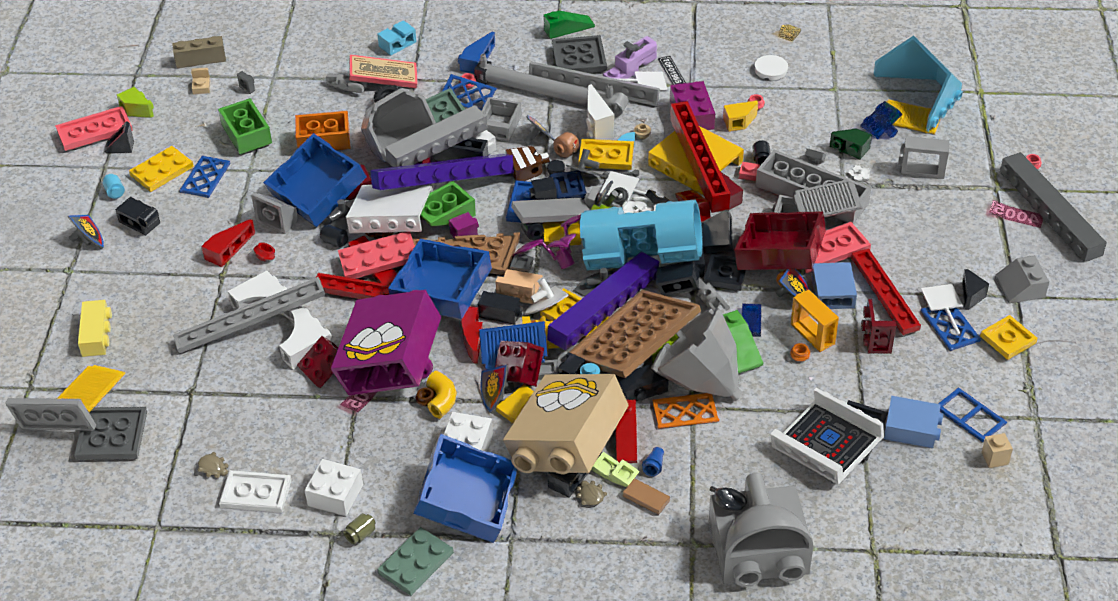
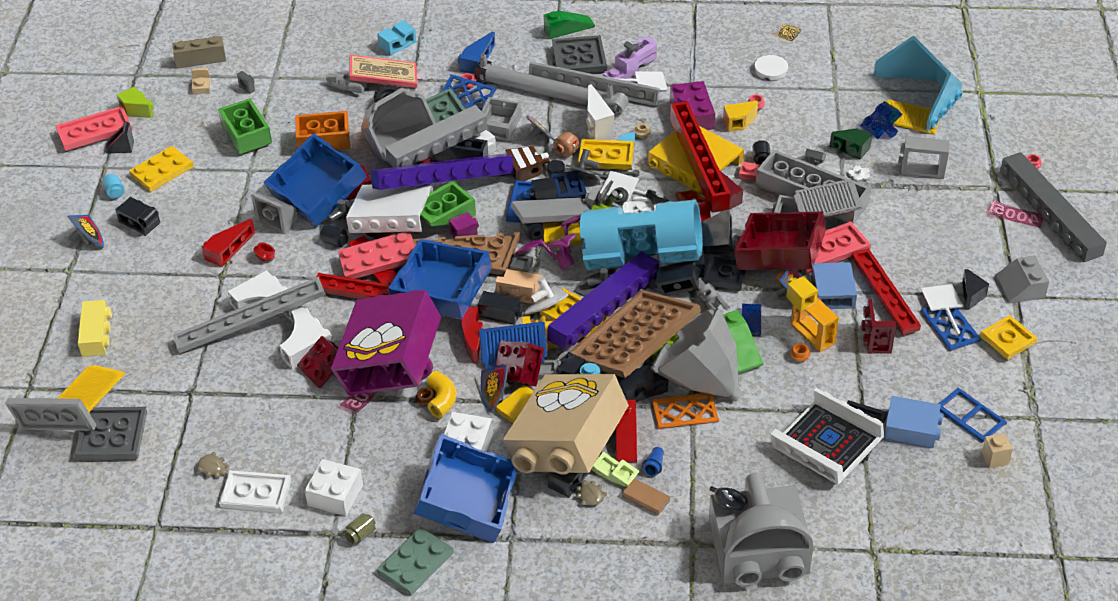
blue window [179,155,231,198] -> none
black sticker [658,56,686,85] -> none
none -> yellow brick [786,276,818,312]

